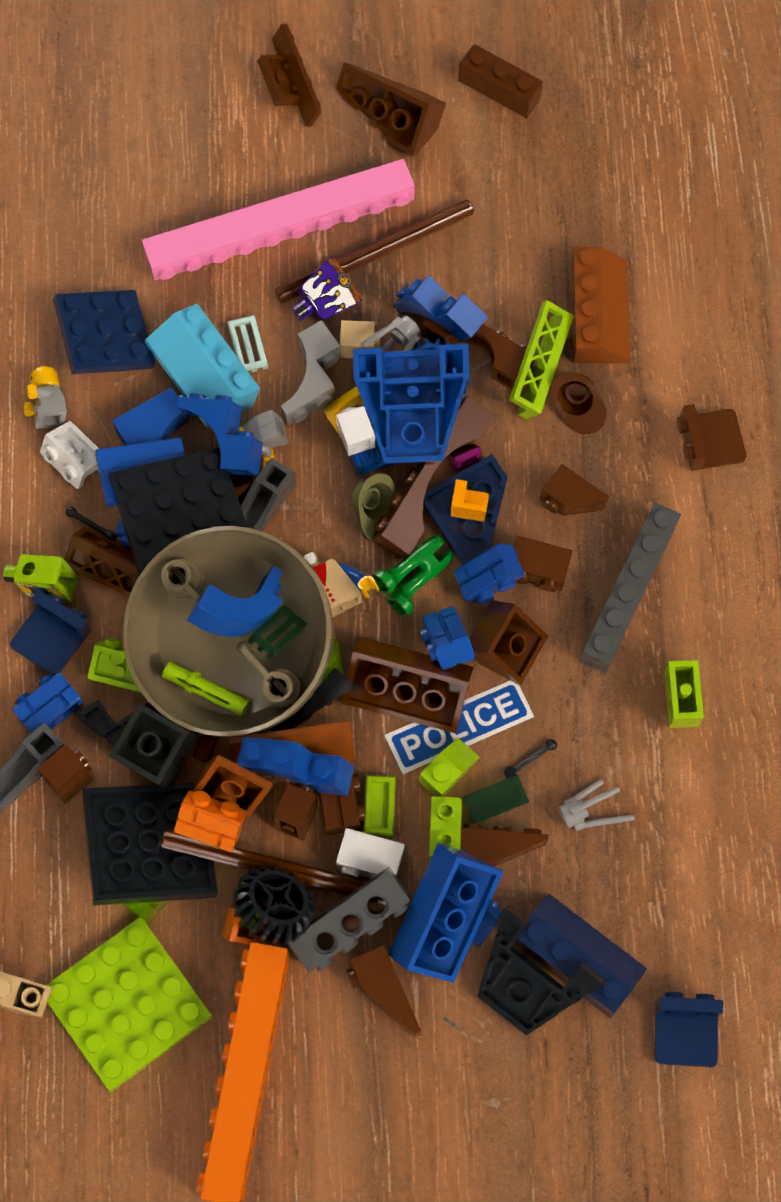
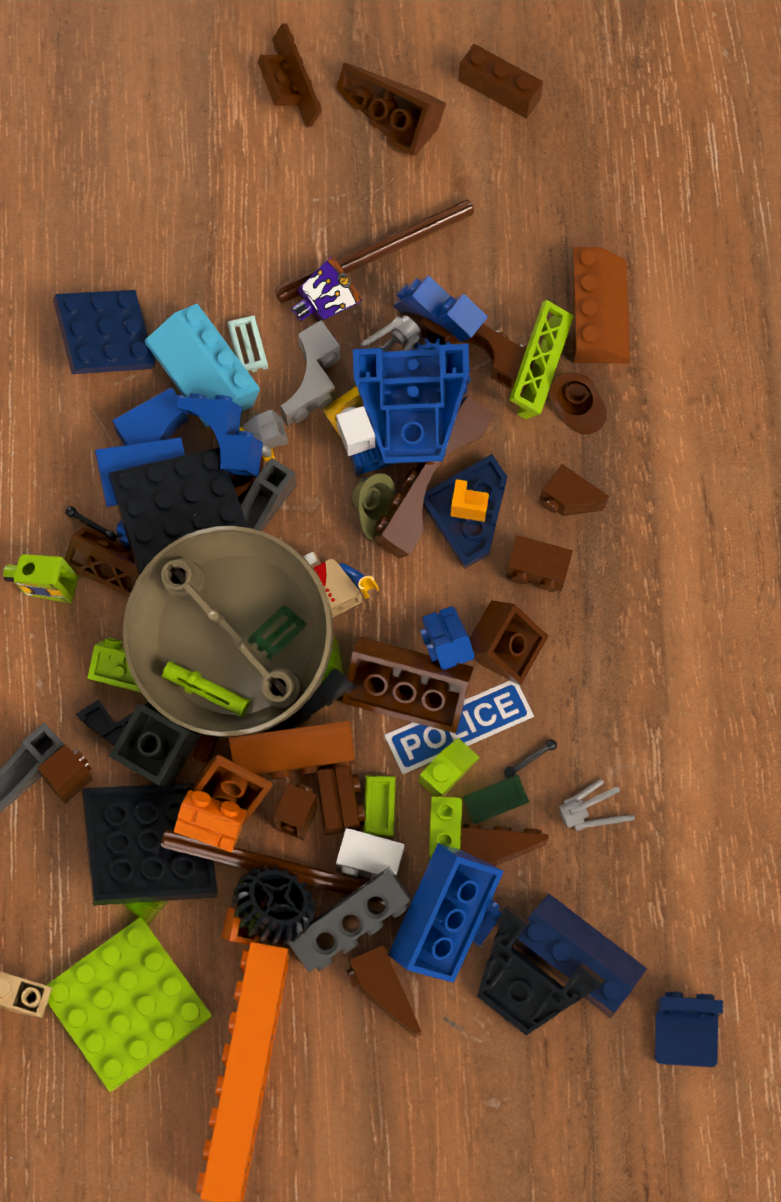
dark blue bracket [10,590,91,676] -> none
blue brick [12,672,84,734] -> none
light grey piece [23,366,67,429] -> none
white bracket [40,421,99,489] -> none
bright pink brick [142,159,415,281] -> none
blue arch [187,566,283,637] -> none
blue arch [237,737,354,796] -> none
tan brick [340,320,380,358] -> none
green piece [372,534,454,617] -> none
magenta slope [447,443,482,471] -> none
blue brick [454,544,524,604] -> none
dark grey arch [579,502,681,674] -> none
lime brick [664,660,704,728] -> none
reddish brown bracket [677,404,746,471] -> none

